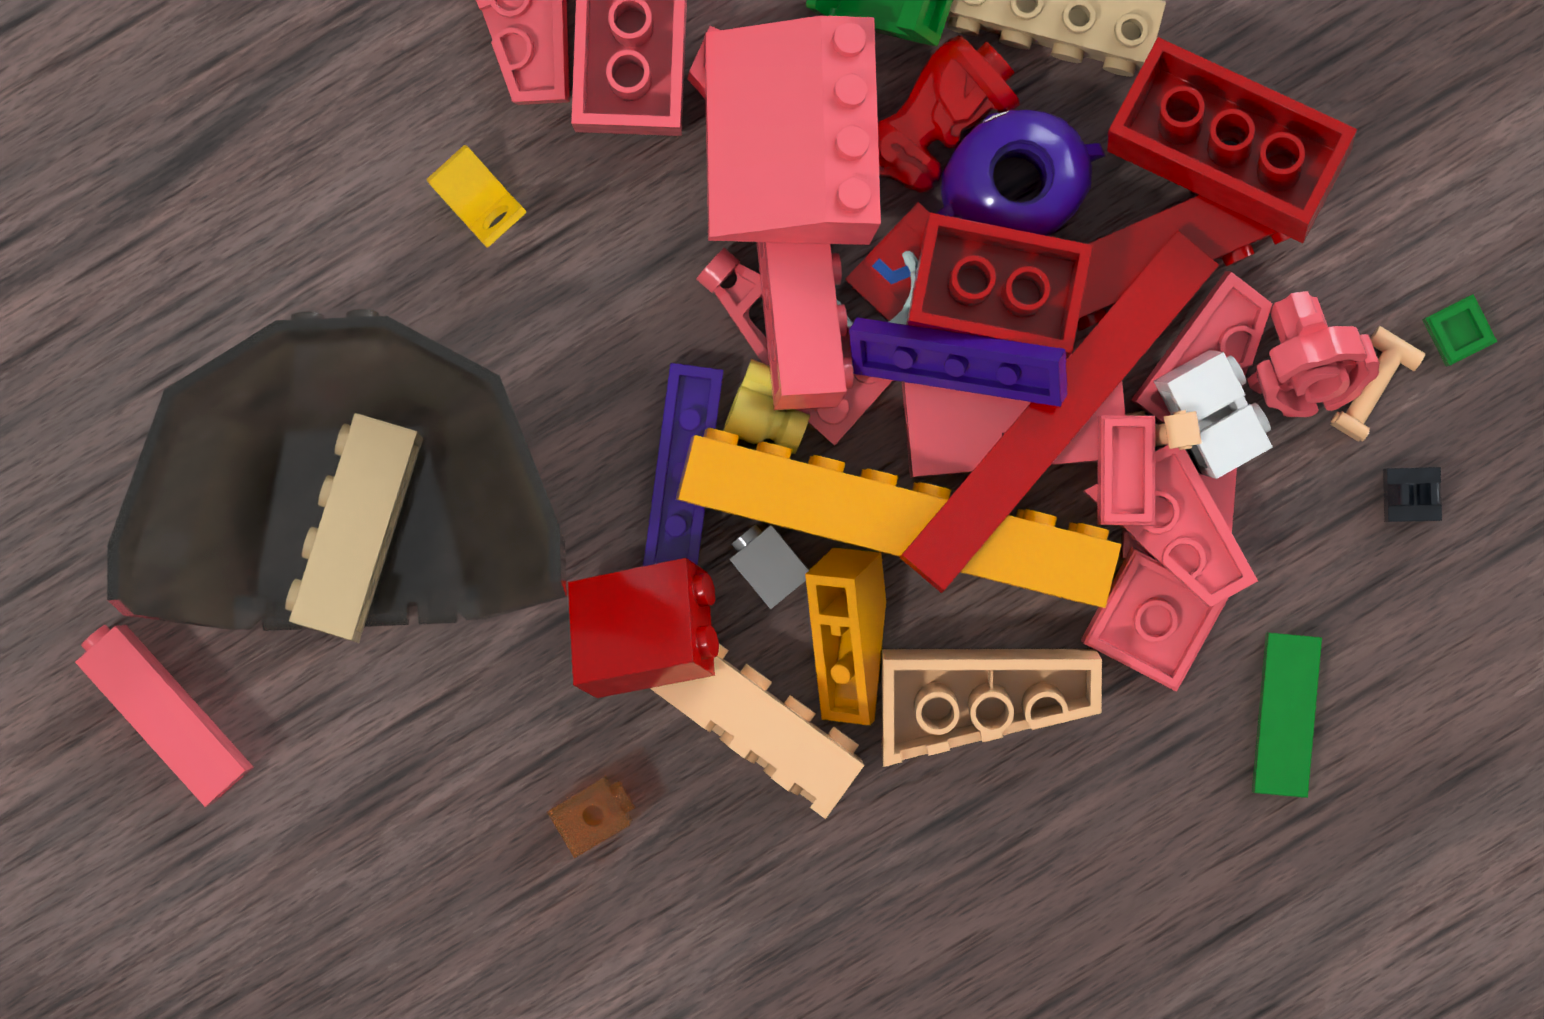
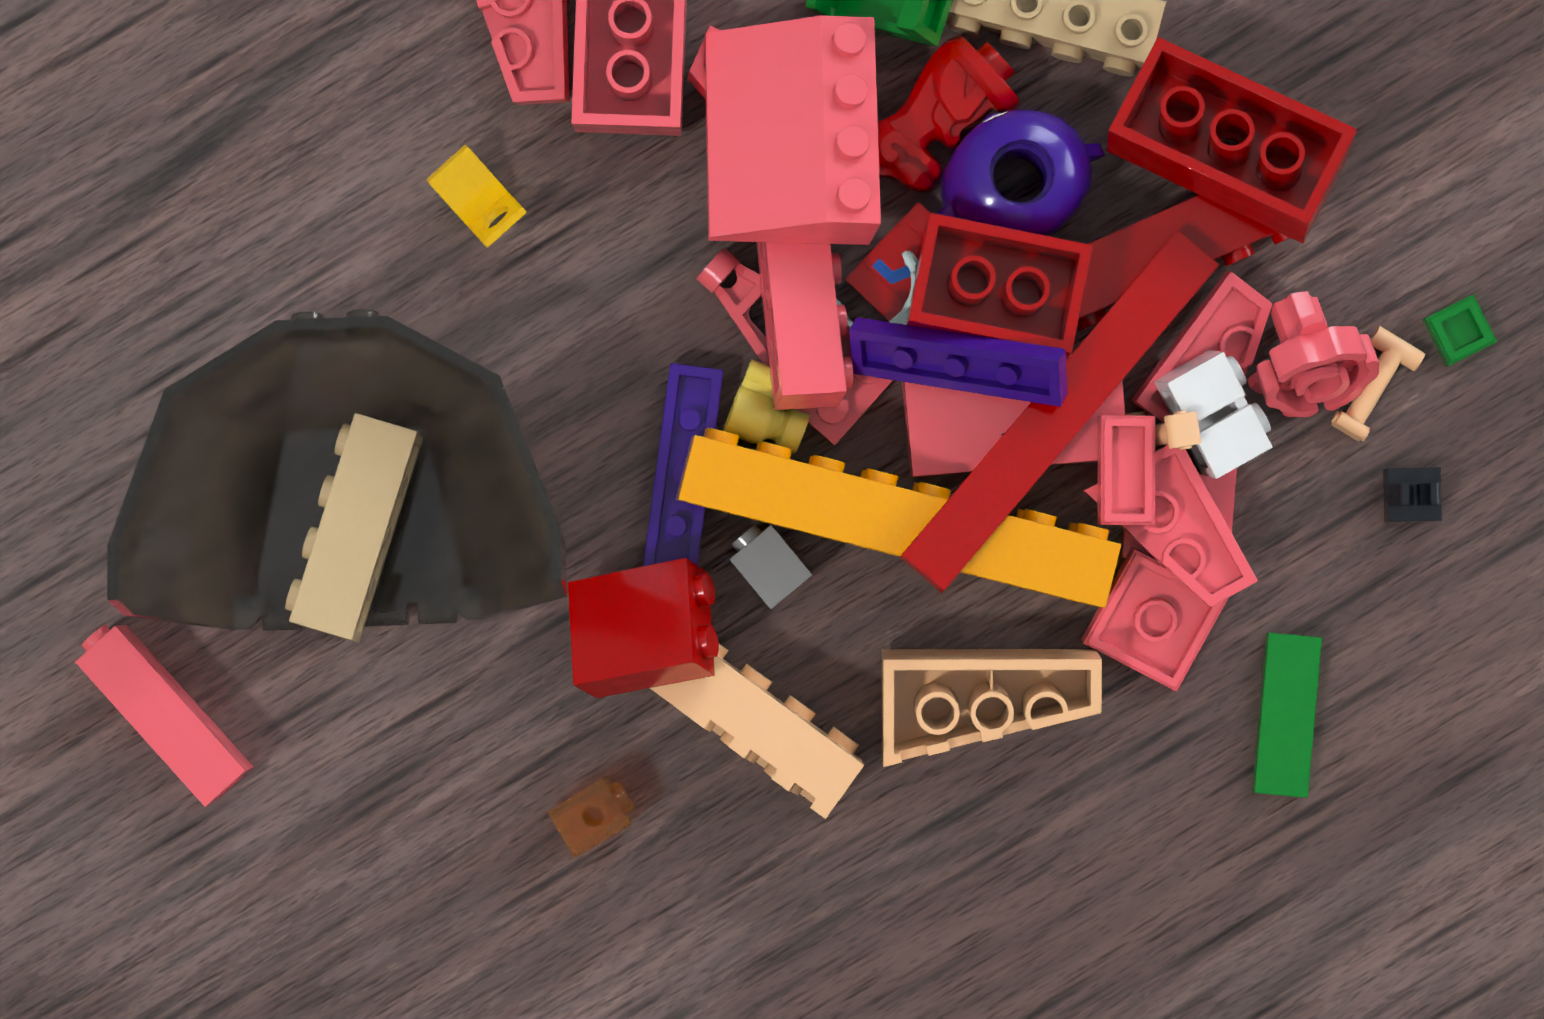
light orange slope [805,548,886,725] -> none

